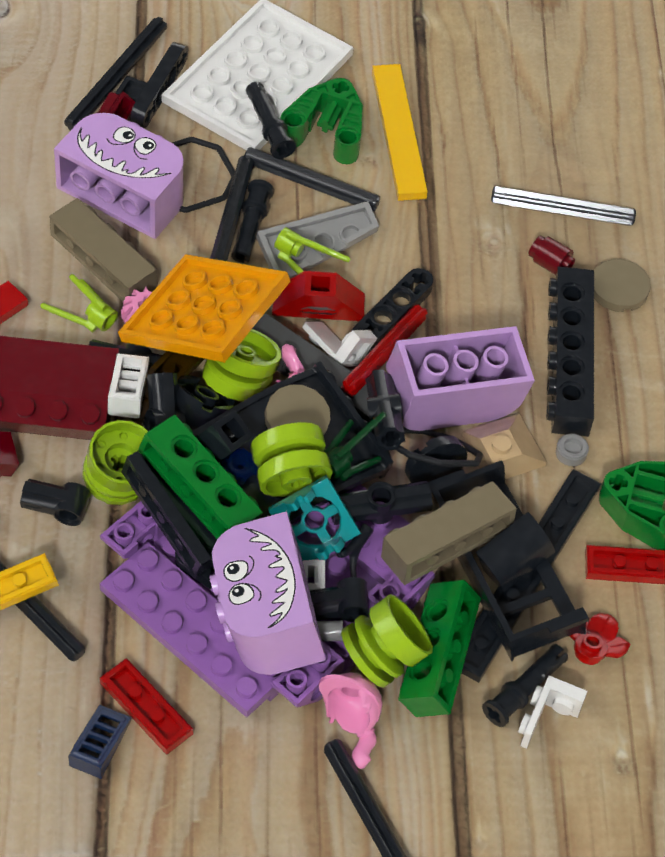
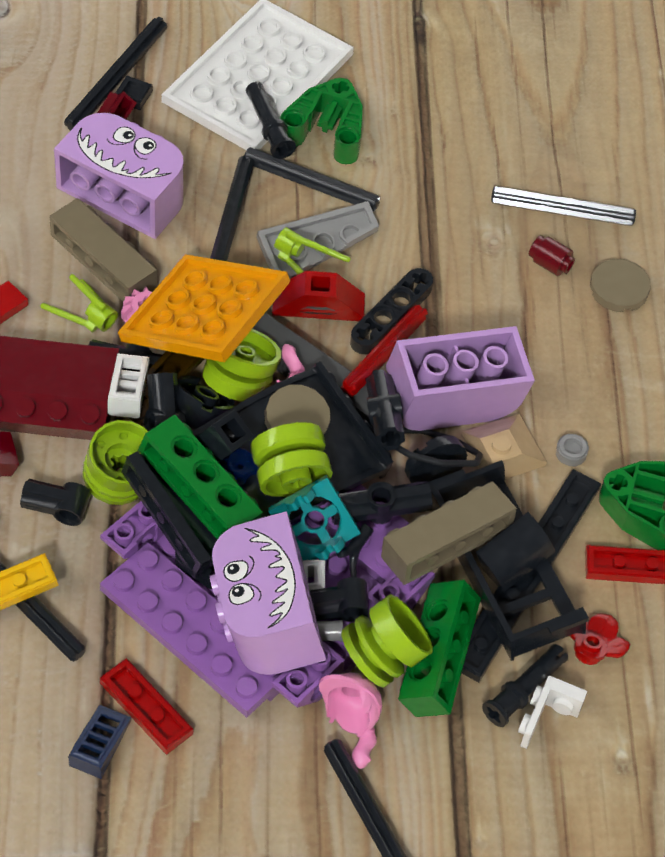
black beam [130,42,188,128] -> none
black piece [172,137,235,213] -> none
black pin [231,179,274,263] -> none
white bracket [302,322,378,367] -> none
dark green plant [323,412,386,481] -> none
yellow tile [372,64,428,201] -> none
black brick [546,267,594,437] -> none

